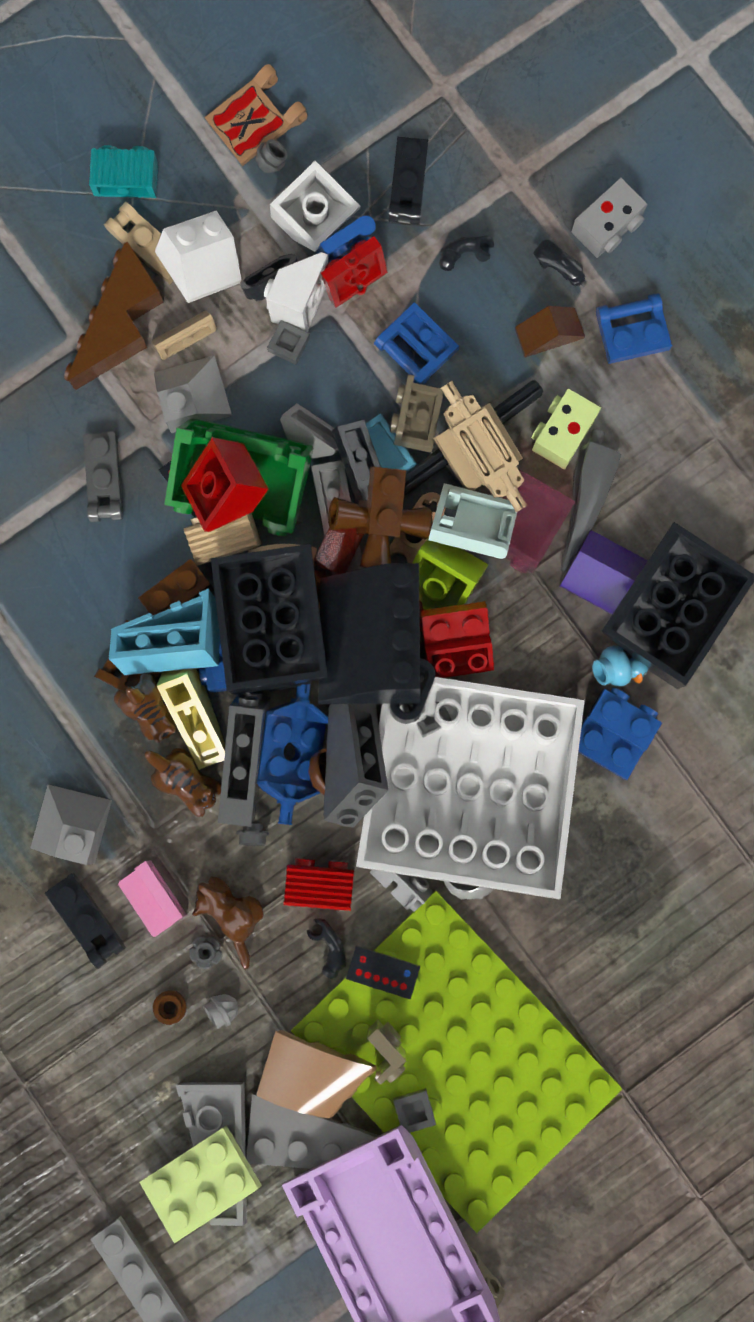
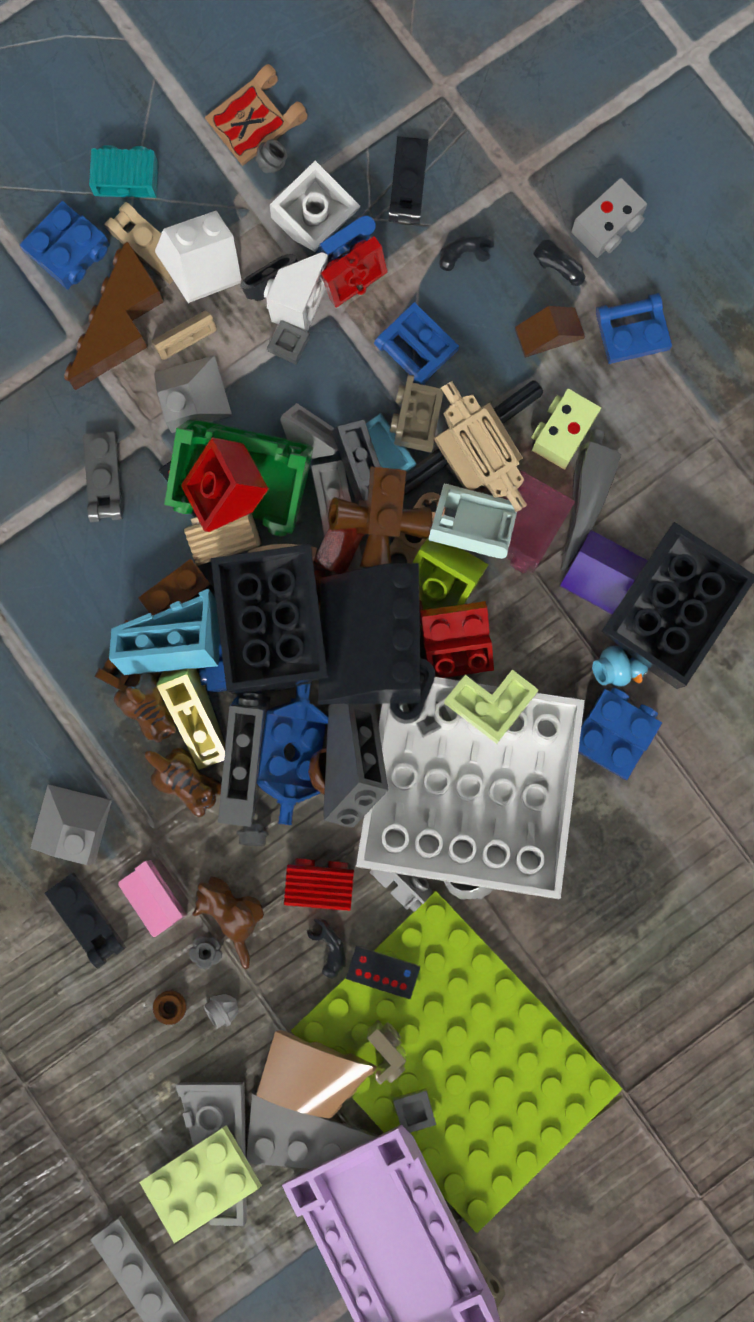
none -> blue plate [19,201,110,290]
none -> yellowish green plate [444,670,539,744]

